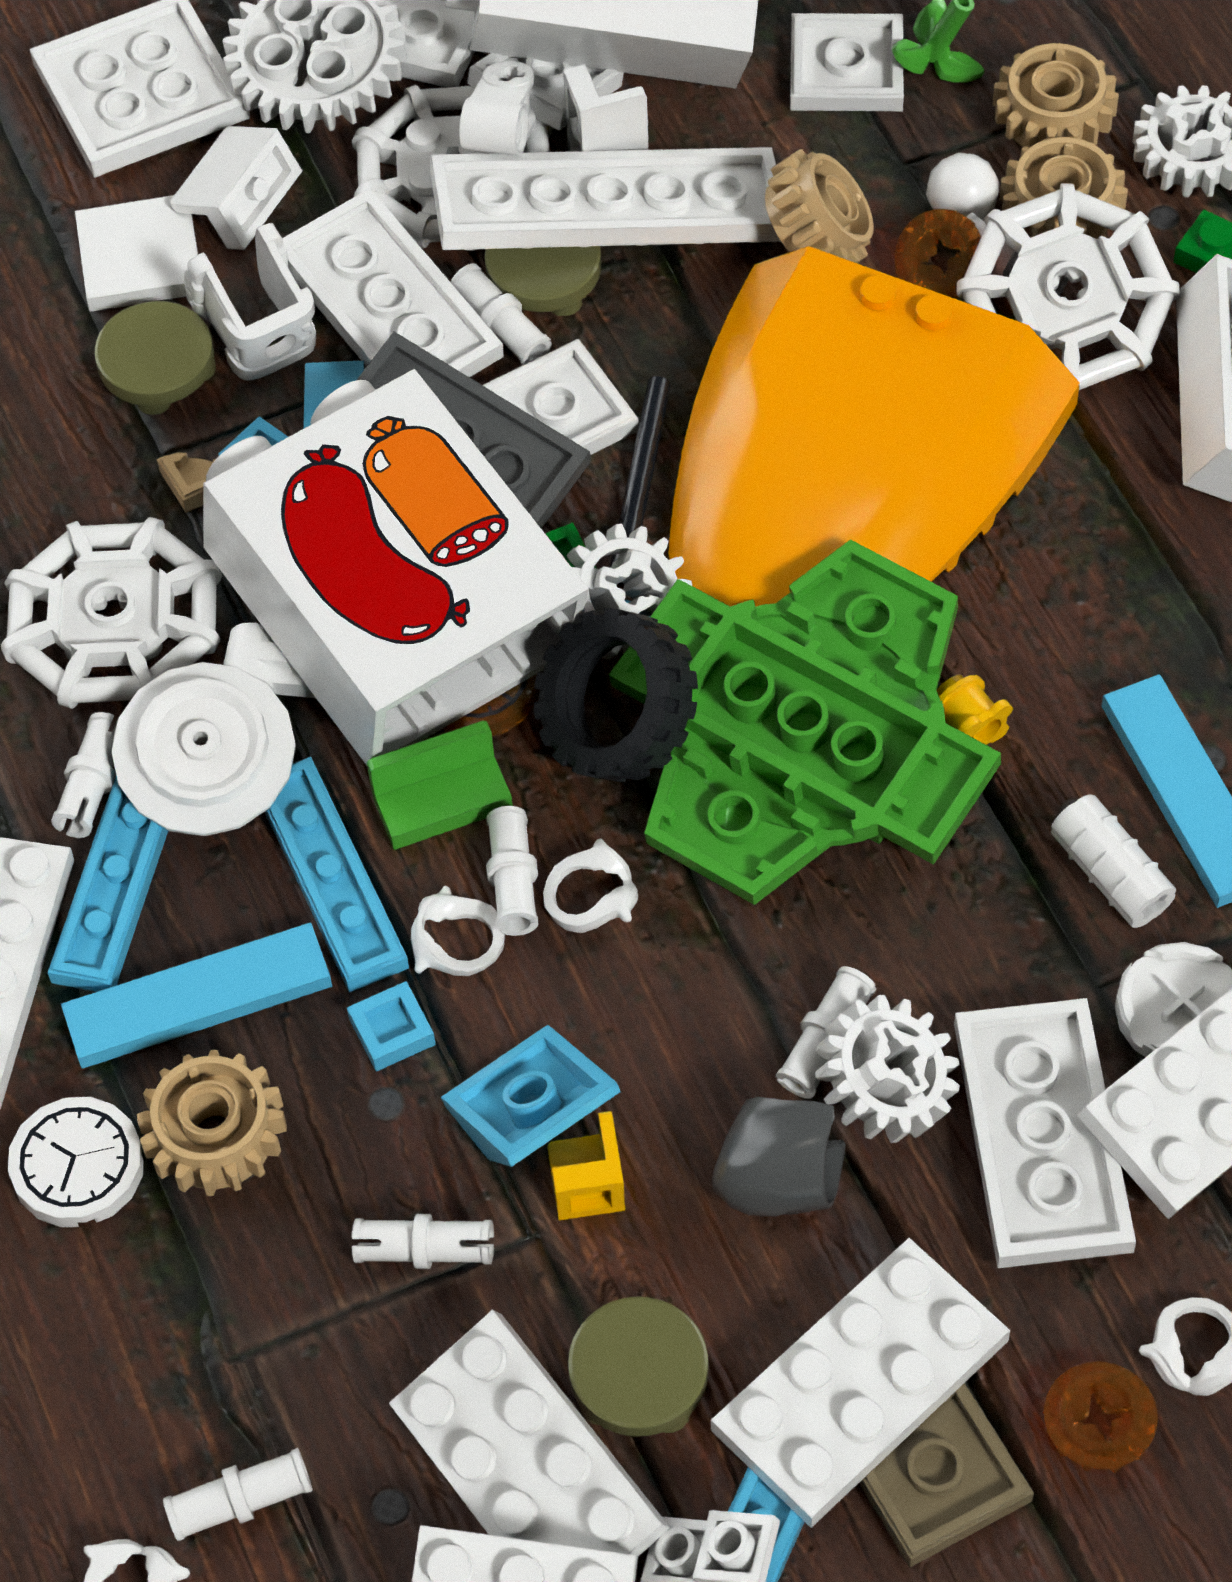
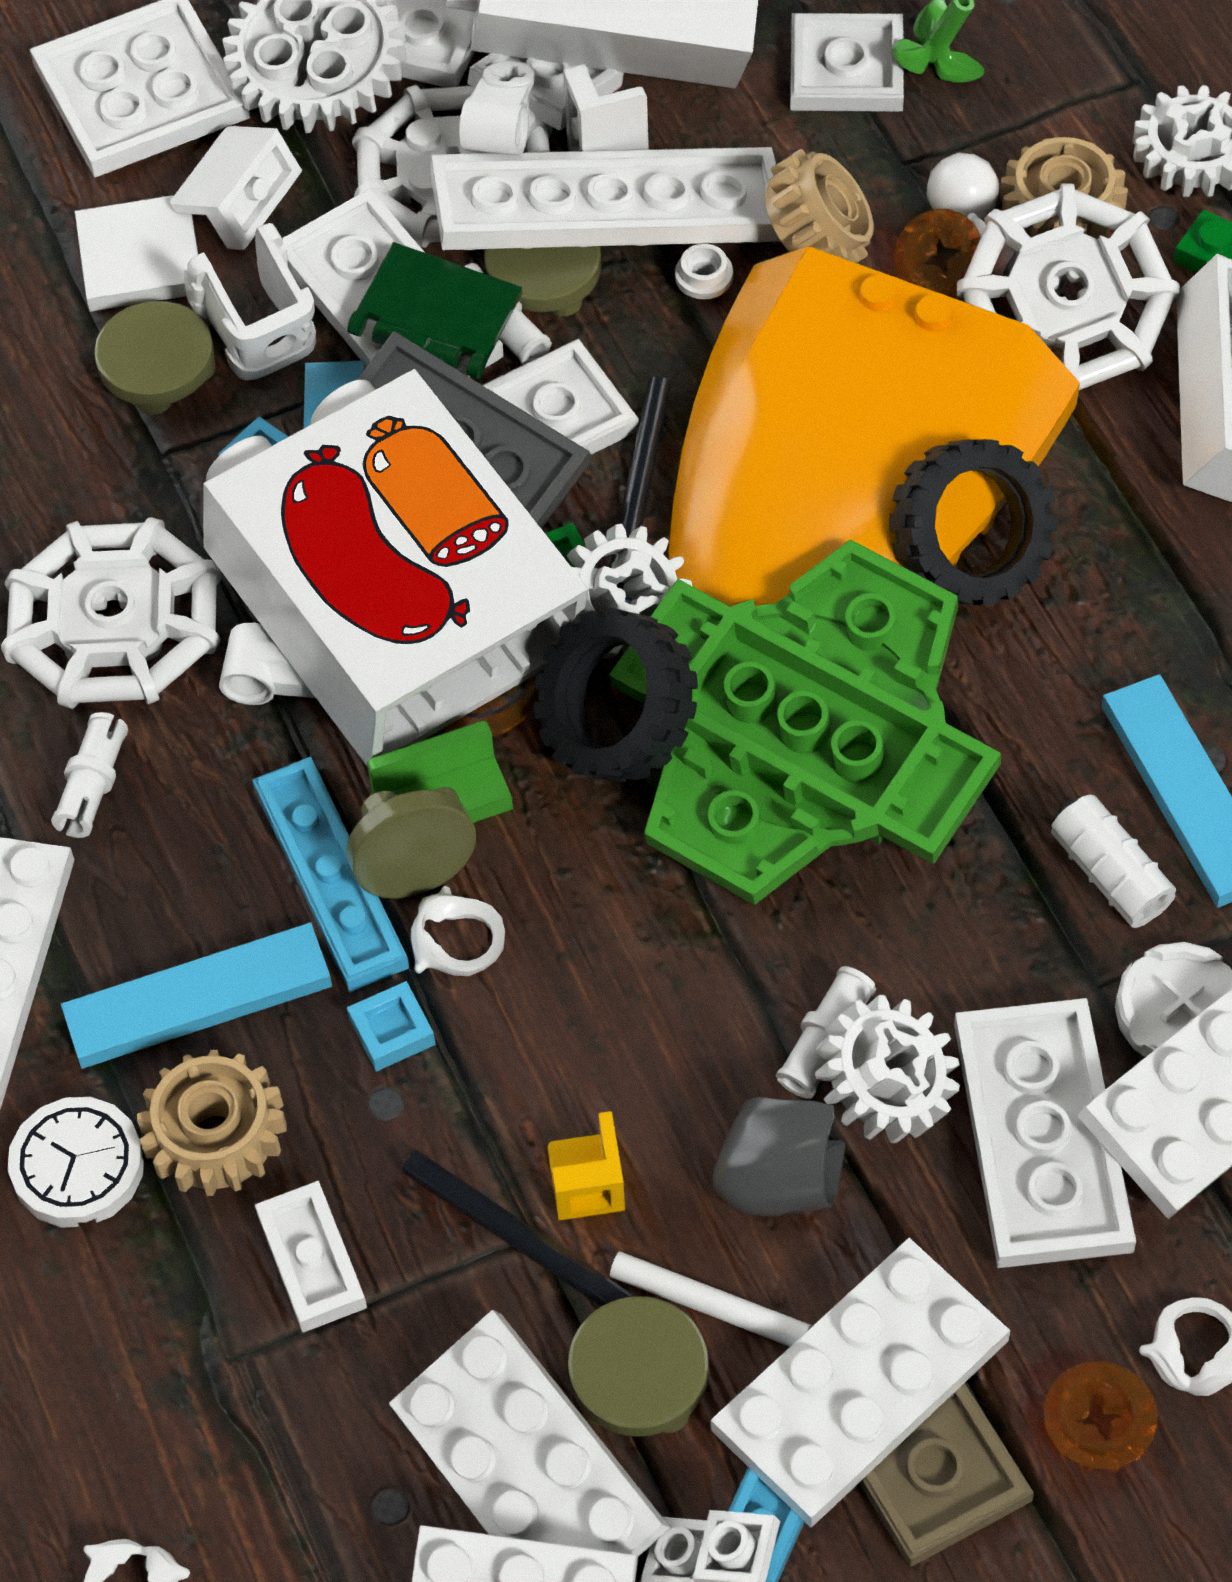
medium azure tile [48,776,168,992] -> none
white piece [111,662,296,836] -> none
tan tile [157,453,216,513] -> none
white pin [163,1448,313,1541] -> none
white pin [352,1214,494,1269] -> none
medium azure slope [441,1025,621,1167] -> none
white pin [486,806,538,936] -> none
white piece [543,838,638,933] -> none
yellow brick [937,675,1013,745] -> none
tan gear [993,43,1119,148] -> none
none -> white plate [255,1181,367,1333]
none -> olive tile [346,787,476,899]
none -> dark green piece [347,242,522,379]
none -> black bar [402,1150,635,1307]
none -> white bar [610,1251,811,1347]
none -> white plate [675,244,733,299]
none -> black tyre [889,439,1057,605]

